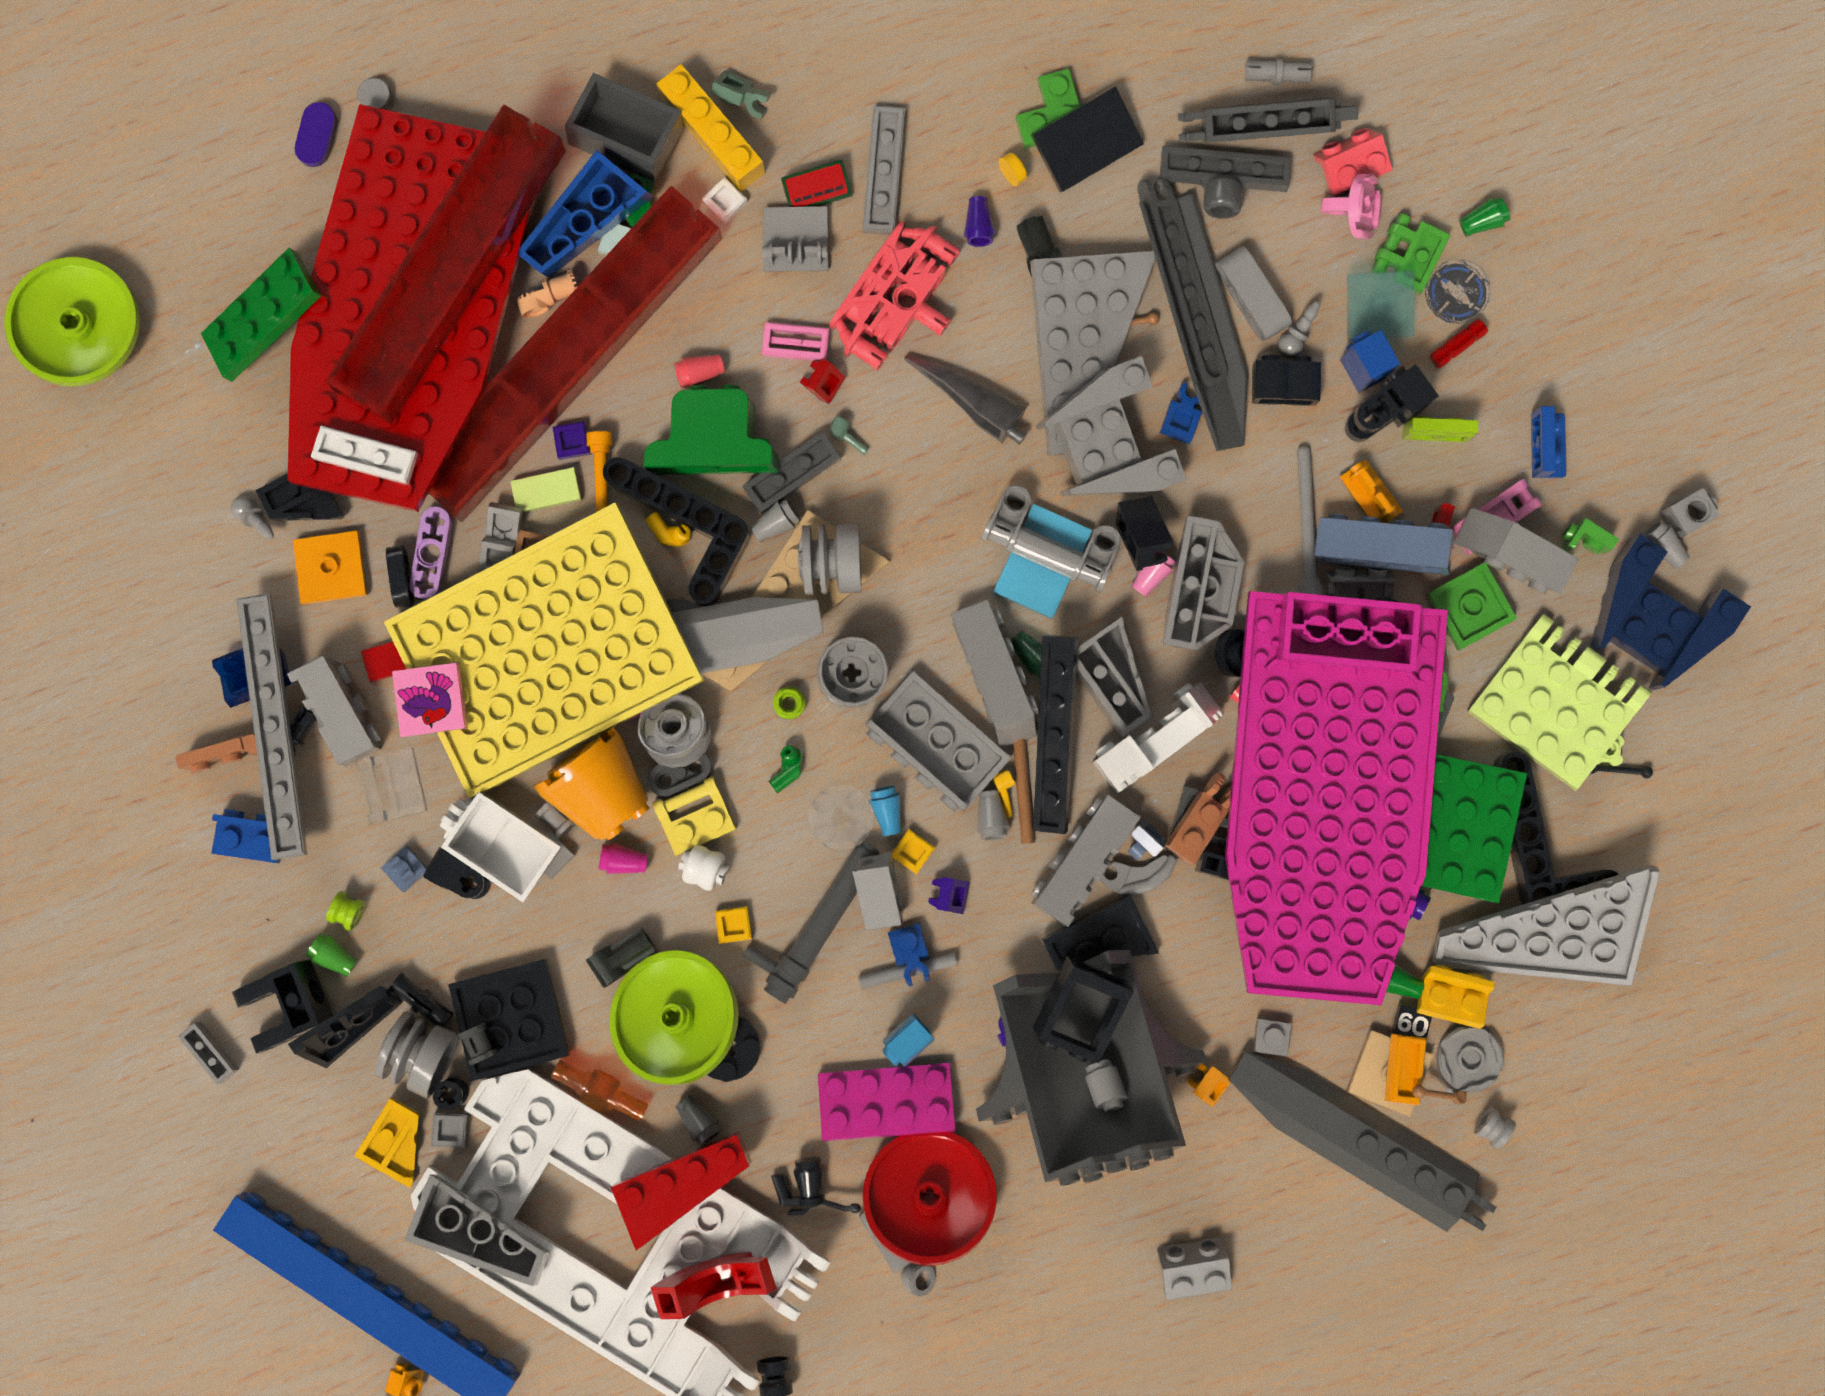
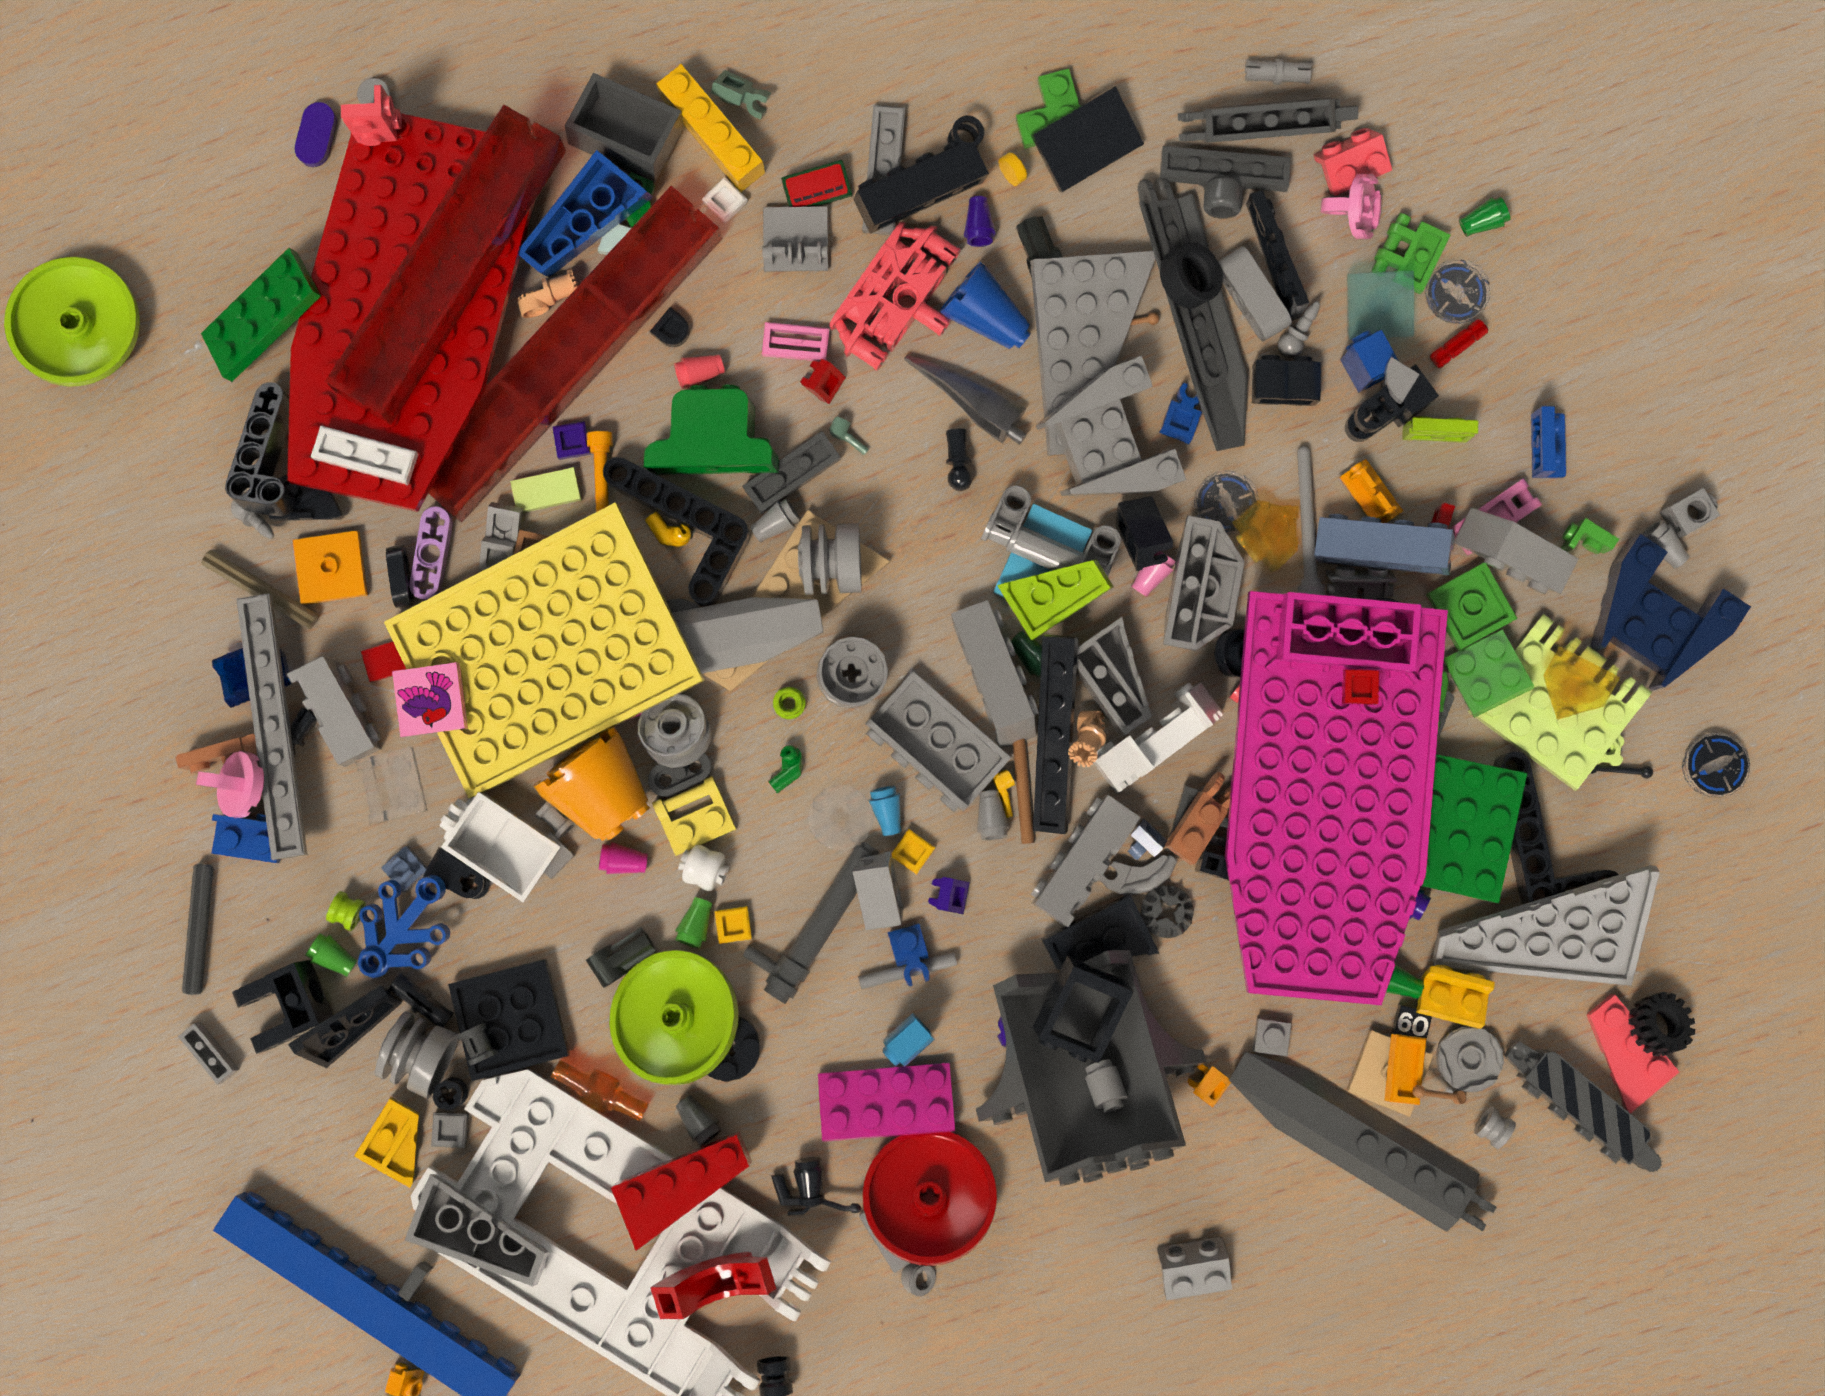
none -> dark grey axle [182,864,213,995]
none -> bright pink tile [196,751,264,818]
none -> dark tan axle [201,550,319,629]
none -> black beam [225,382,296,517]
none -> coral bracket [341,85,402,146]
none -> blue plant [358,875,450,978]
none -> dark grey tile [398,1261,434,1301]
none -> black tile [650,307,689,347]
none -> bright green cone [675,897,713,949]
none -> black hinge [853,115,989,234]
none -> blue cone [940,262,1031,349]
none -> black pin [946,428,973,491]
none -> lime wing [997,559,1114,640]
none -> light nougat connector [1068,710,1107,767]
none -> dark grey gear [1141,885,1194,938]
none -> black tyre [1160,242,1223,309]
none -> clear tile [1194,470,1260,535]
none -> clear yellow plate [1232,500,1299,573]
none -> black wing [1246,190,1310,321]
none -> red tile [1342,670,1379,705]
none -> light grey tile [1384,357,1419,404]
none -> bright green plate [1444,629,1534,718]
none -> dark grey hinge [1504,1040,1663,1172]
none -> clear yellow plate [1543,646,1620,720]
none -> coral wing [1587,994,1679,1114]
none -> black tyre [1628,992,1696,1056]
none -> tile [1682,732,1751,798]

